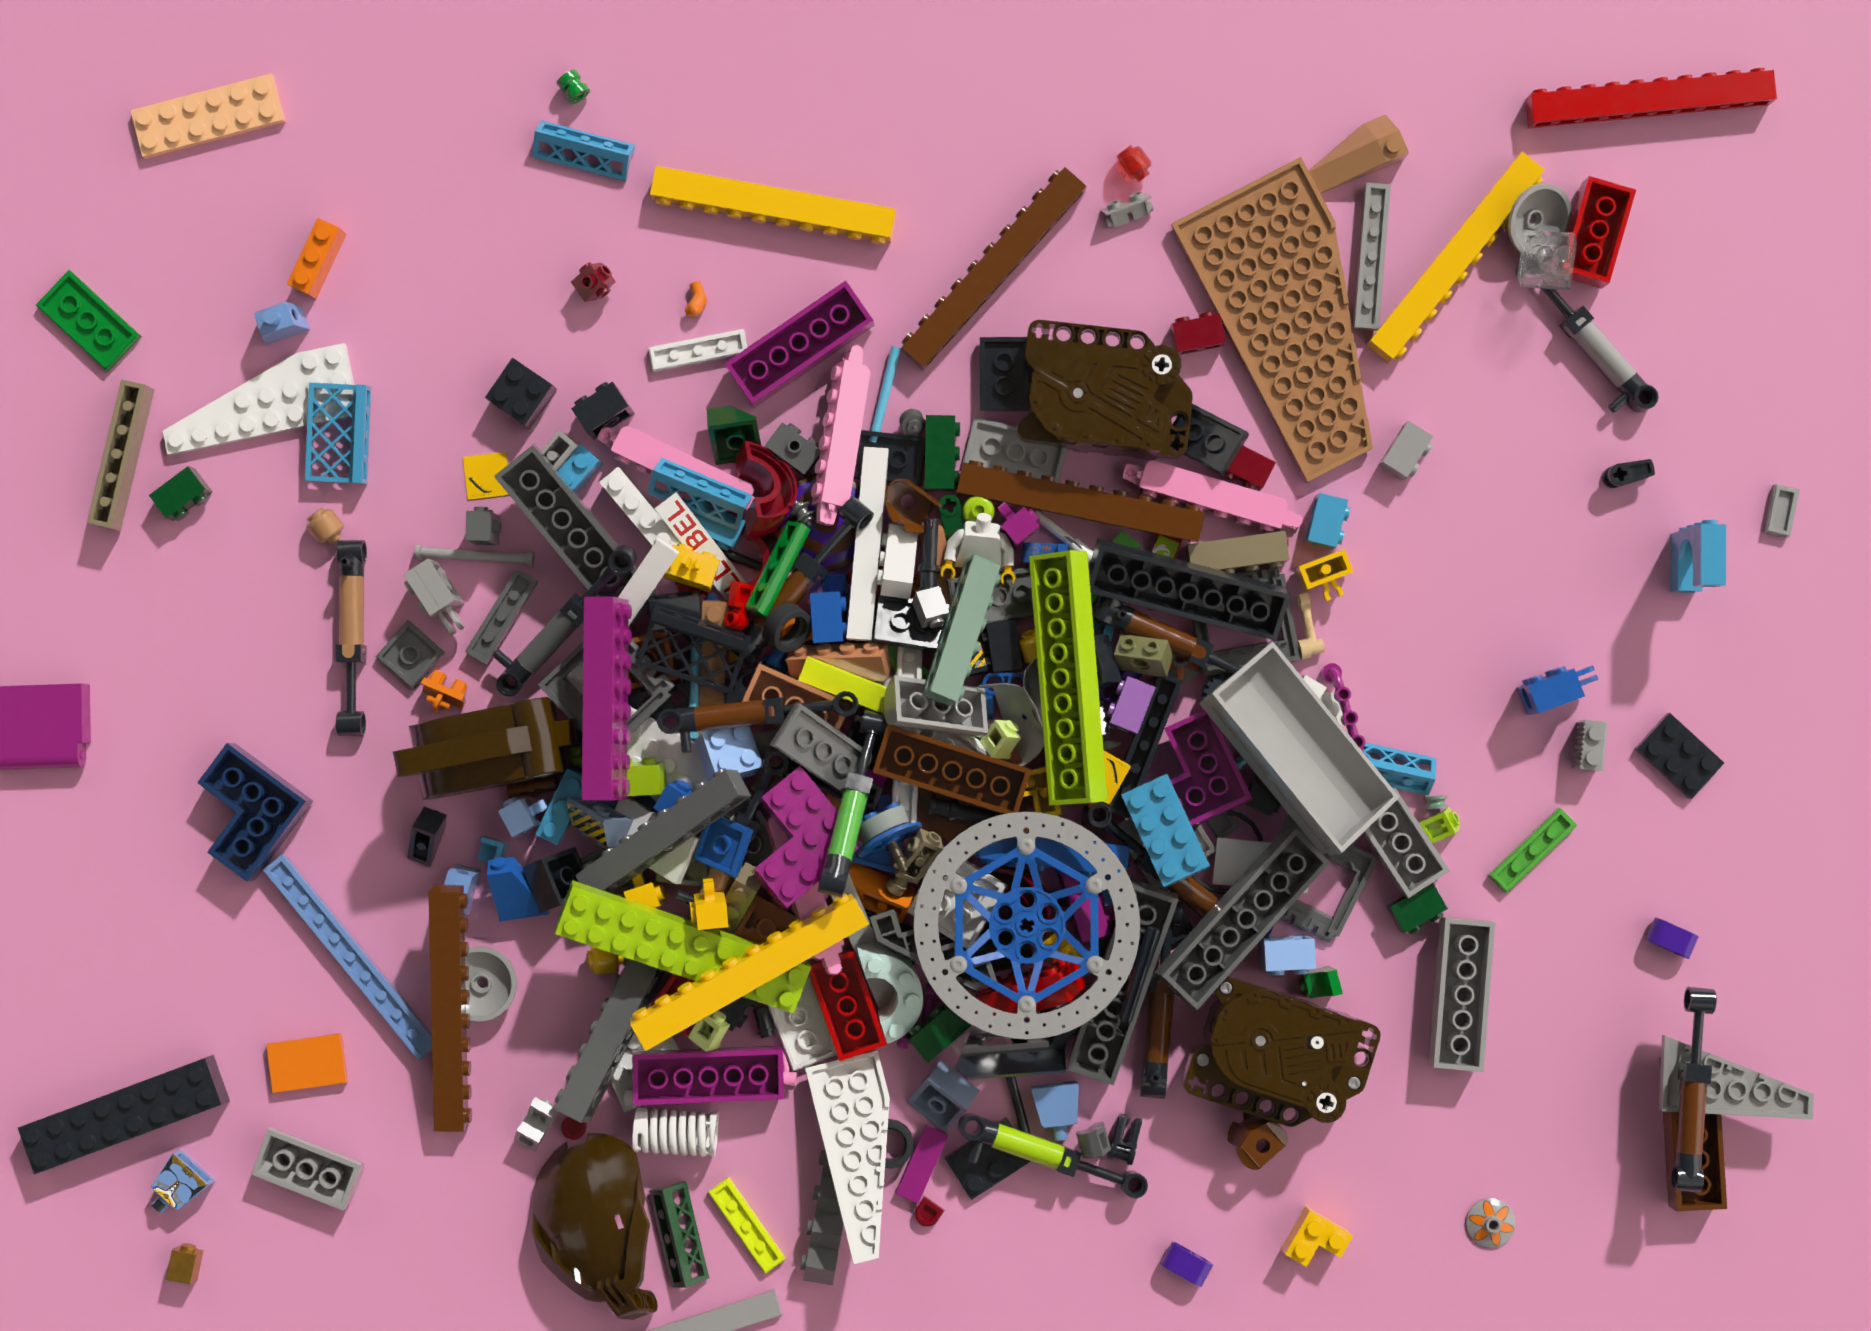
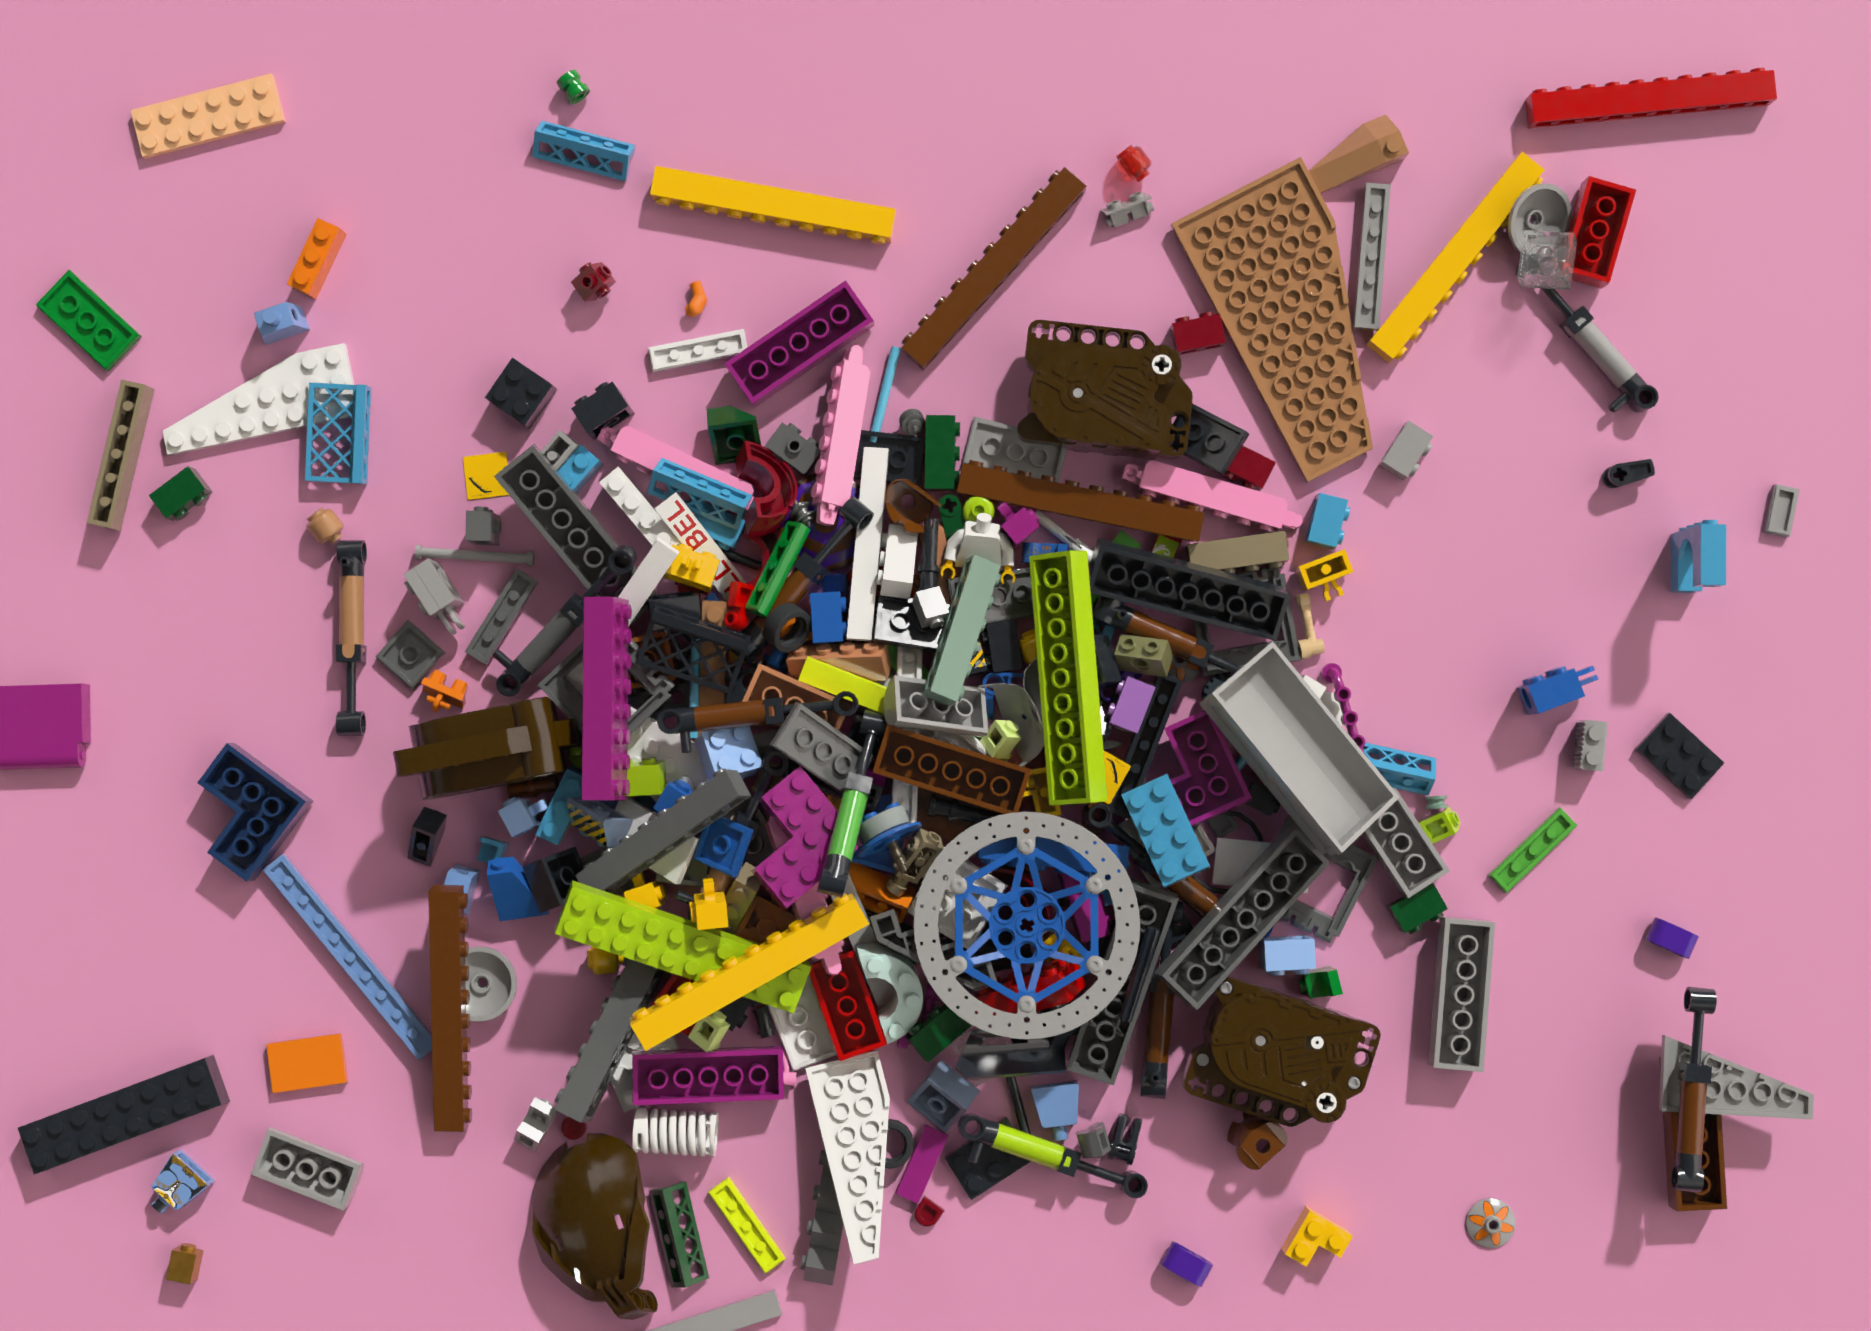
black plate [980,337,1029,411] -> none

